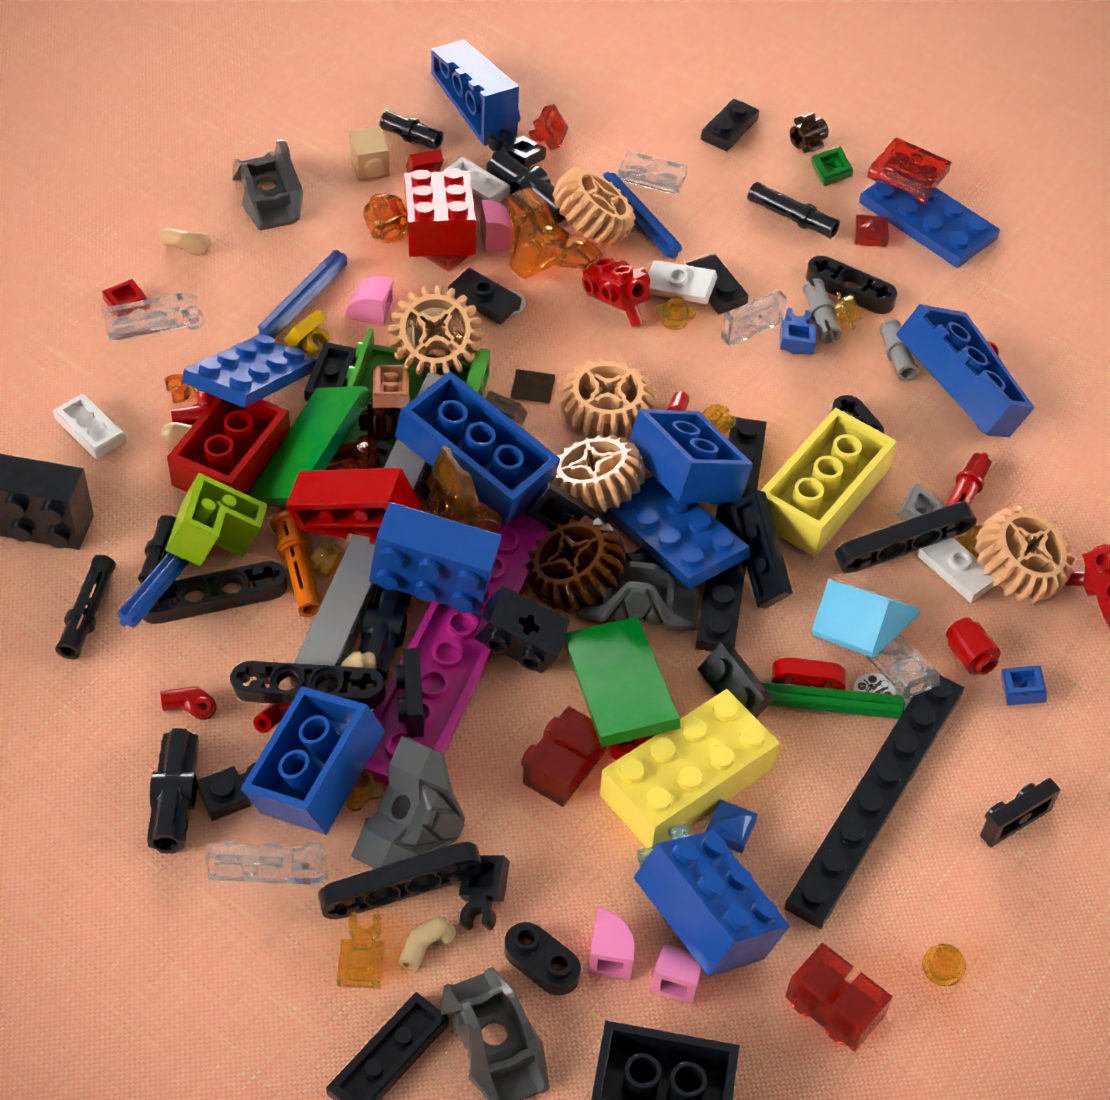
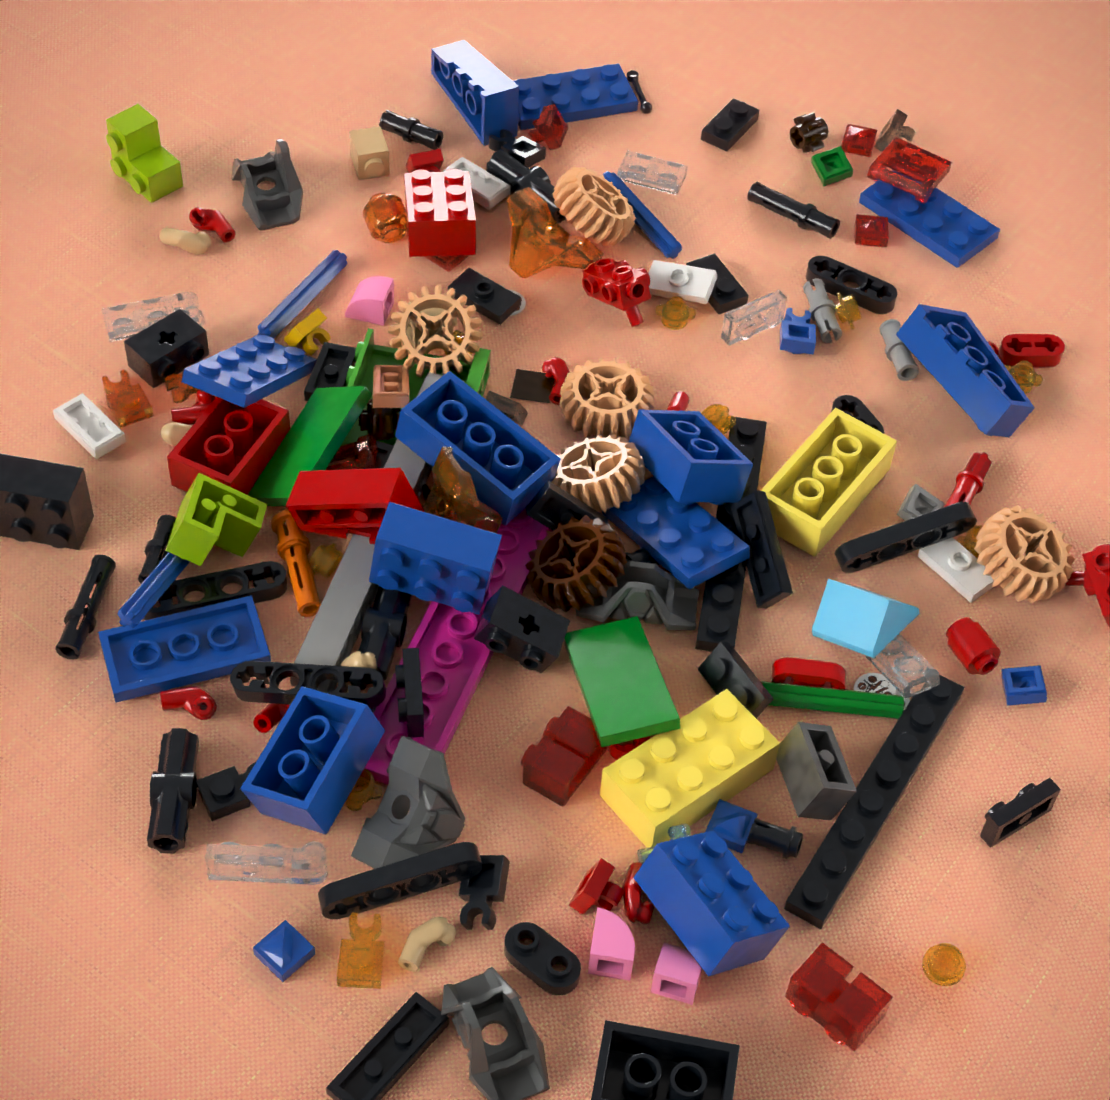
red tile [102,278,149,320] -> none
bright pink brick [480,200,518,252] -> none
none -> blue plate [98,595,271,703]
none -> clear orange plate [102,369,154,428]
none -> lime brick [106,104,183,203]
none -> black brick [124,308,209,388]
none -> red arm [189,207,236,242]
none -> blue tile [253,920,315,982]
none -> blue plate [513,63,638,130]
none -> red arm [542,357,570,406]
none -> red tile [568,858,625,915]
none -> red arm [622,862,654,925]
none -> black hinge [626,70,652,114]
none -> black pin [748,818,803,859]
none -> flat silver brick [776,722,857,820]
none -> clear red tile [841,123,877,157]
none -> clear smoke tile [874,109,916,153]
none -> red beam [998,334,1065,368]
none -> clear yellow plate [1005,361,1043,394]

